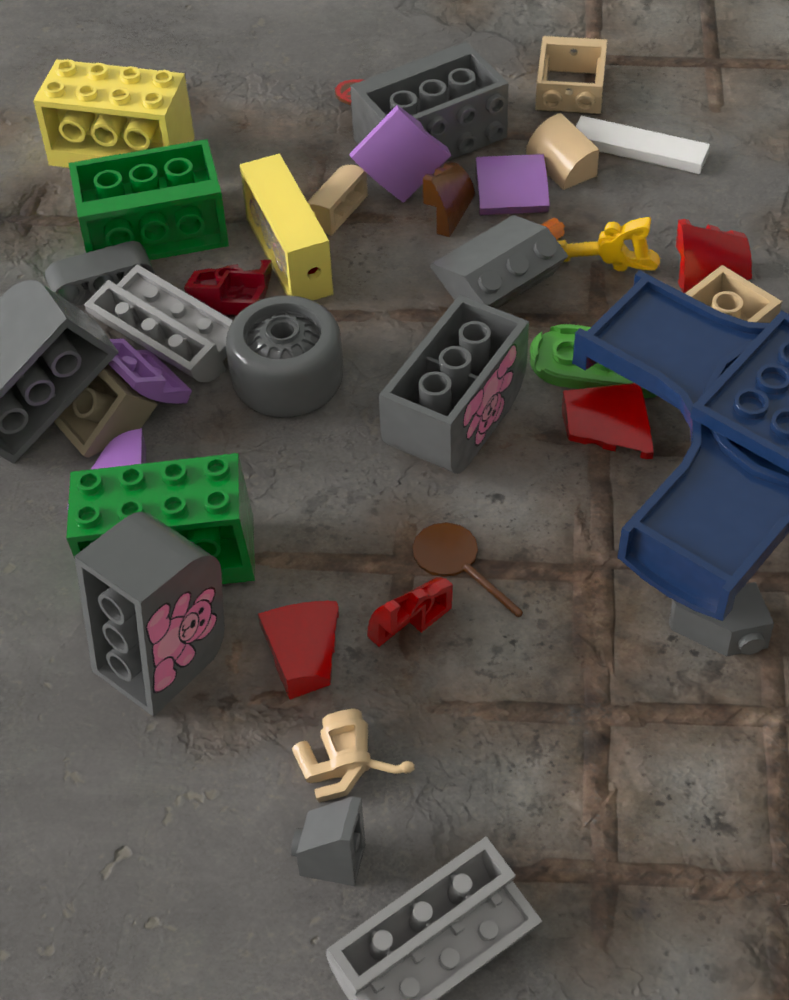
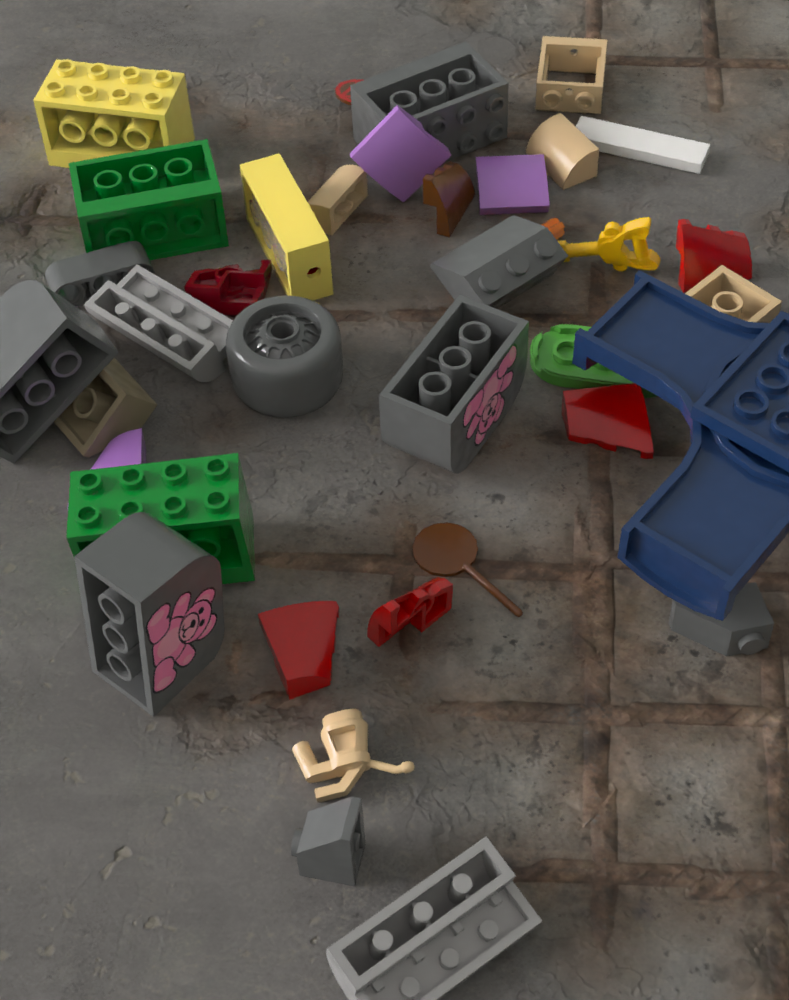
medium lavender slope [109,338,192,404] -> none

